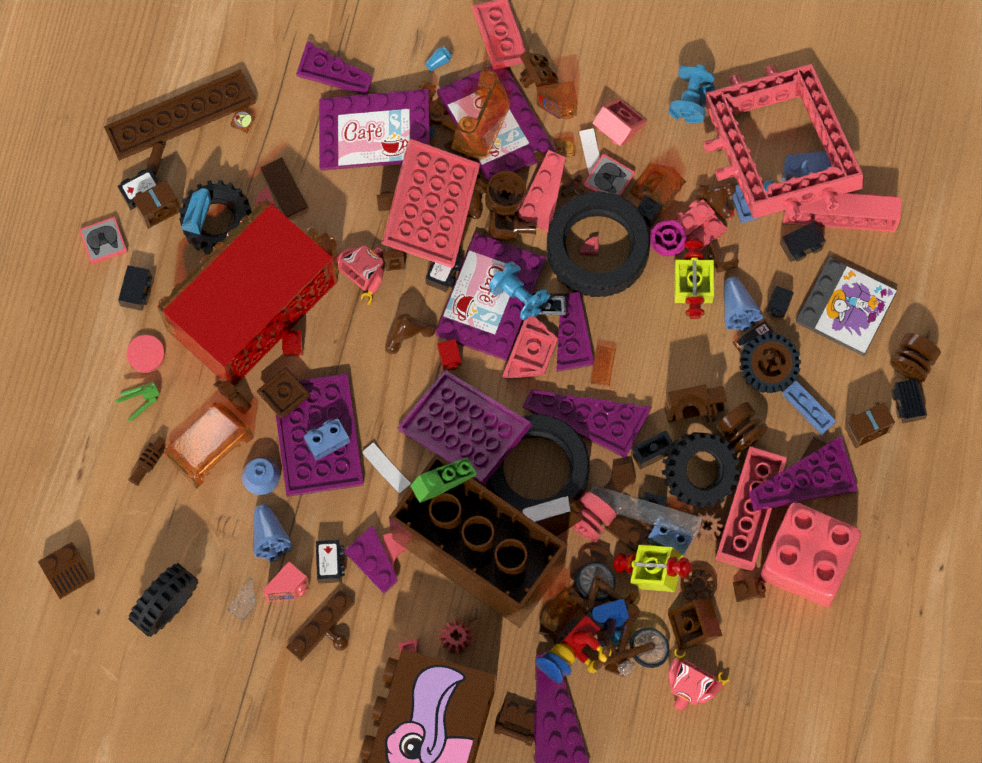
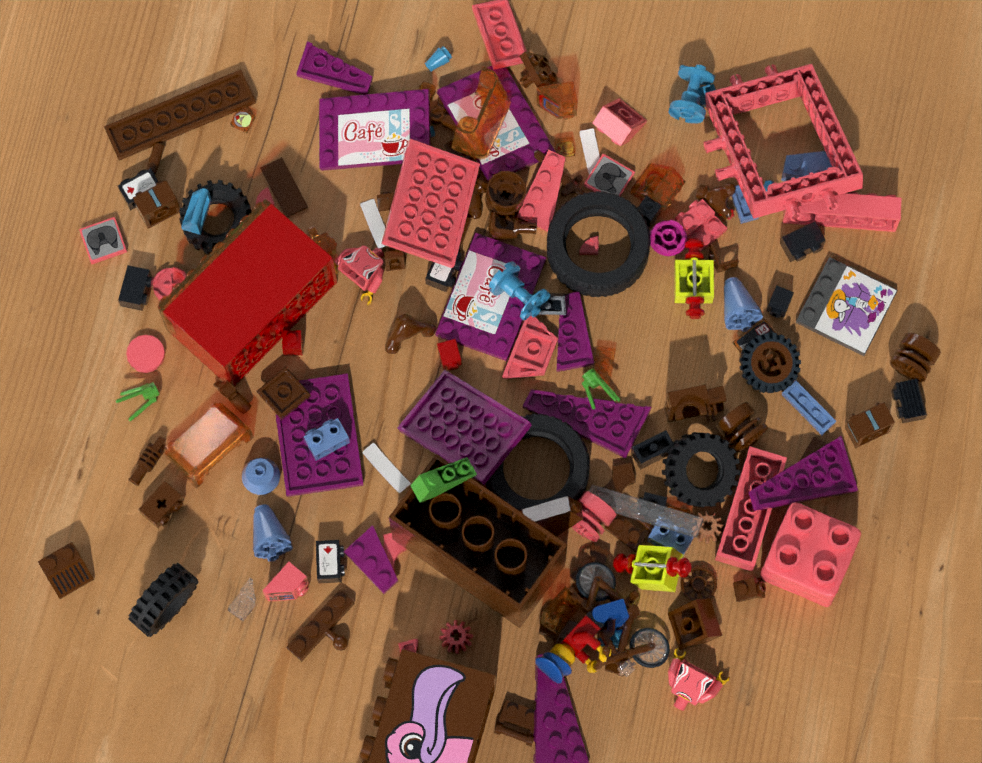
none -> reddish brown brick [138,481,184,528]
none -> coral tile [153,267,190,304]
none -> white sticker [360,199,386,248]
none -> bright green plant [581,368,620,410]

